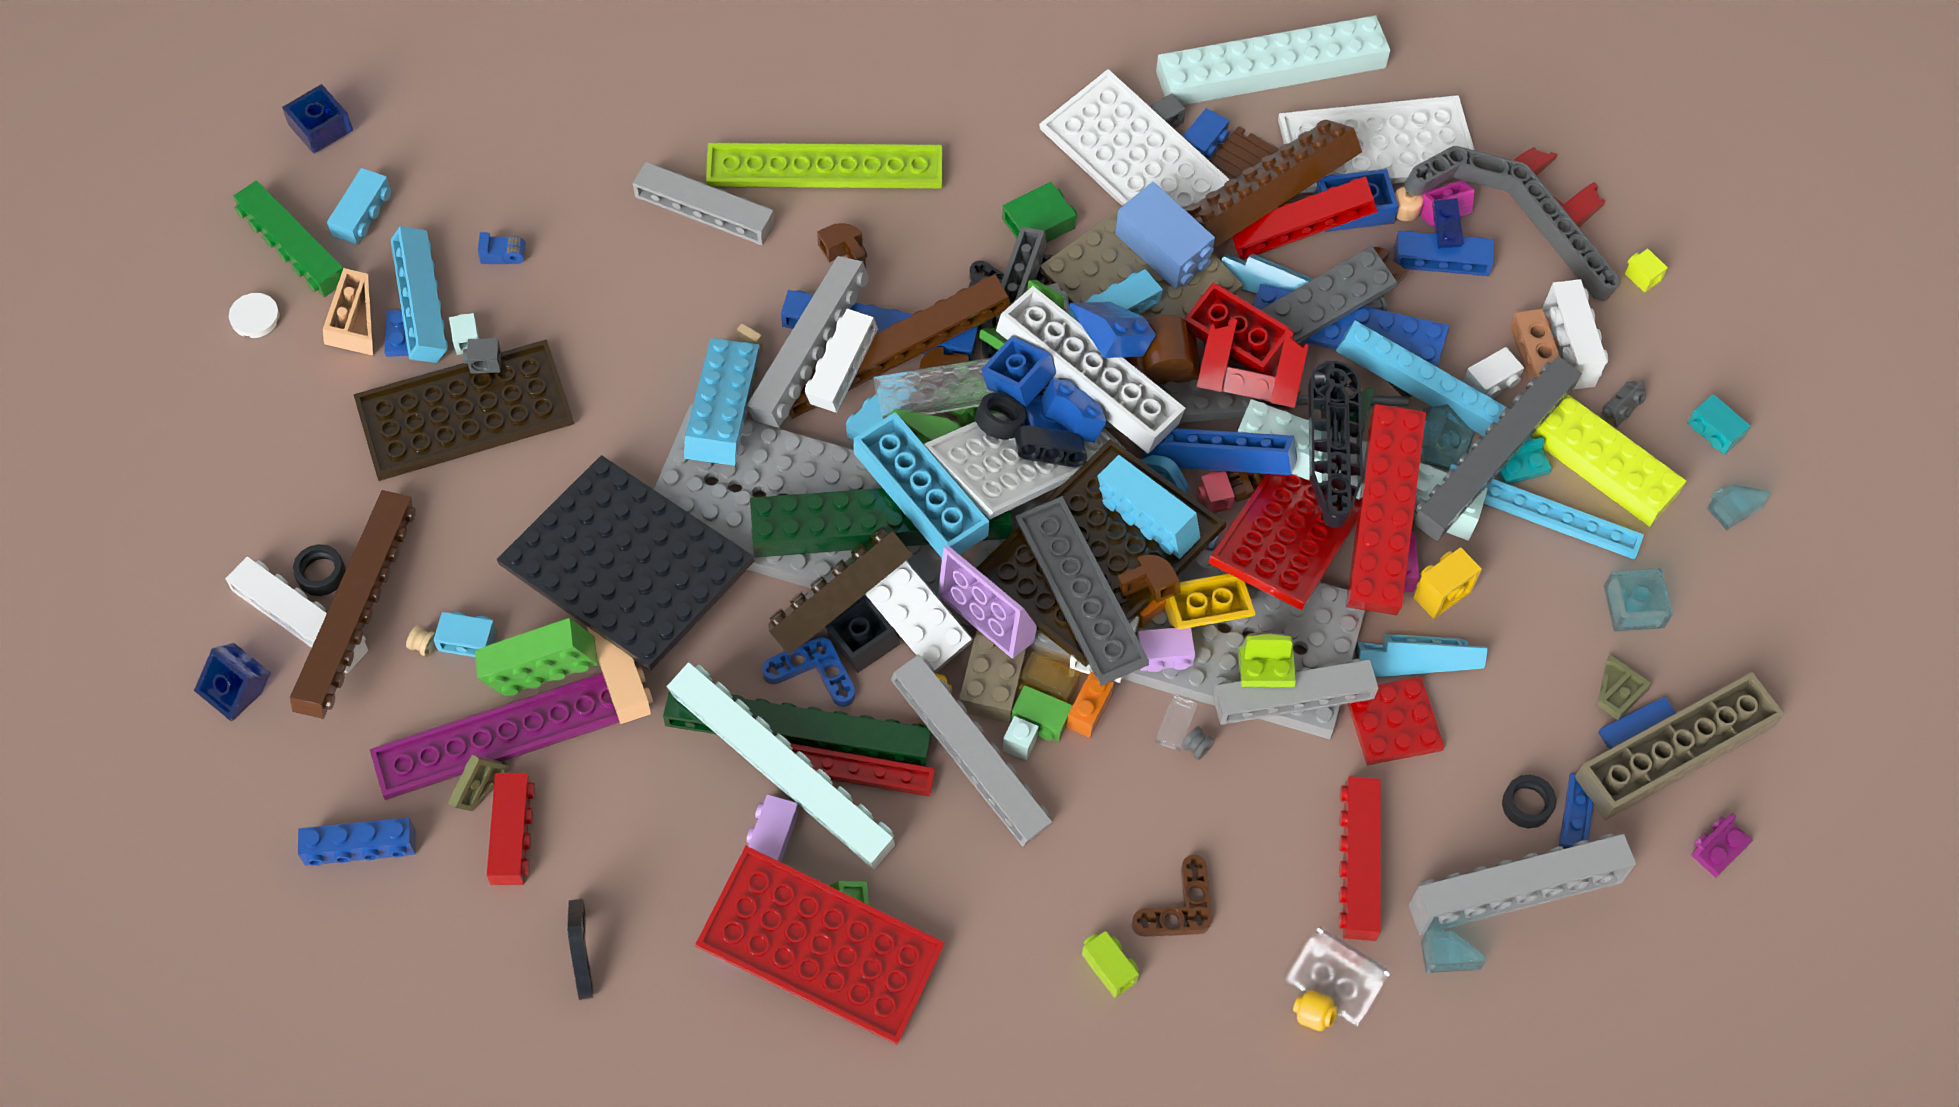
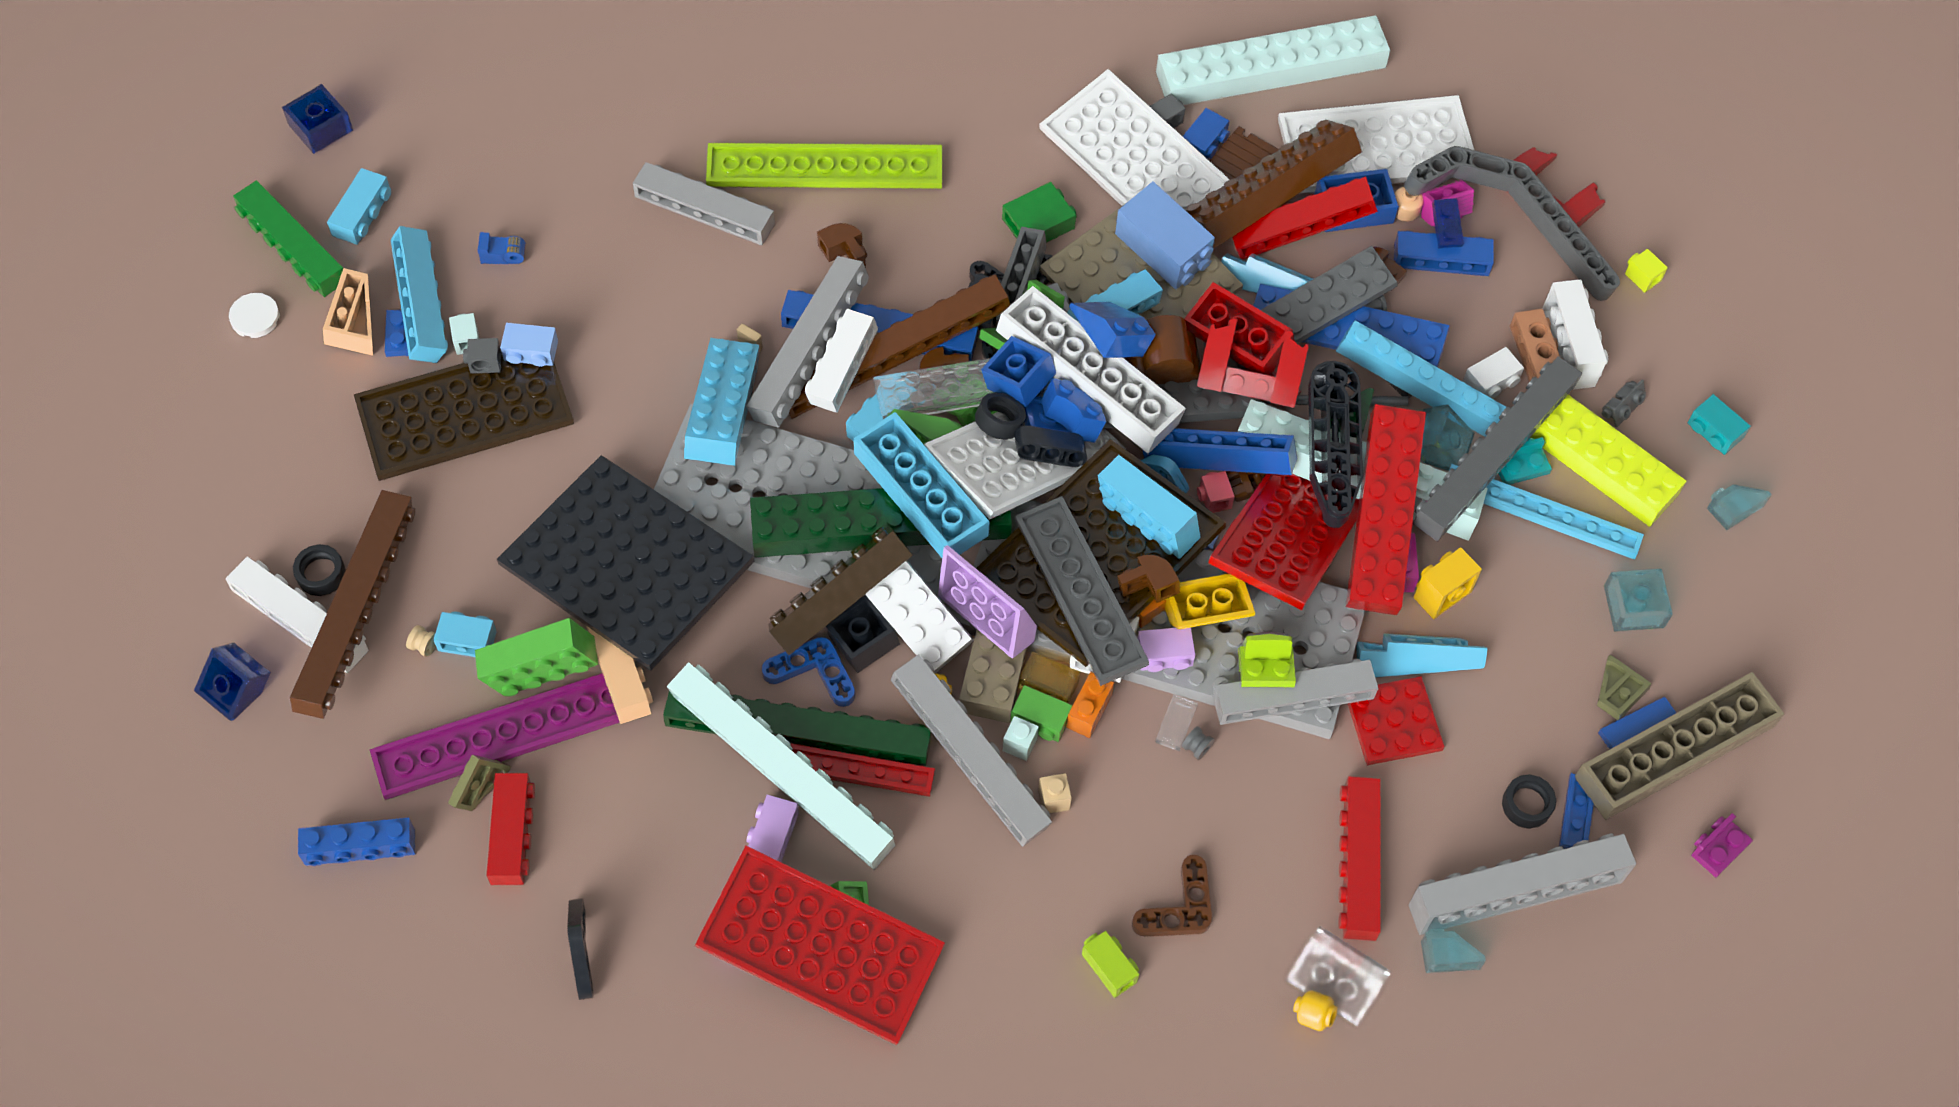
none -> light blue brick [500,323,558,366]
none -> tan brick [1038,773,1071,813]

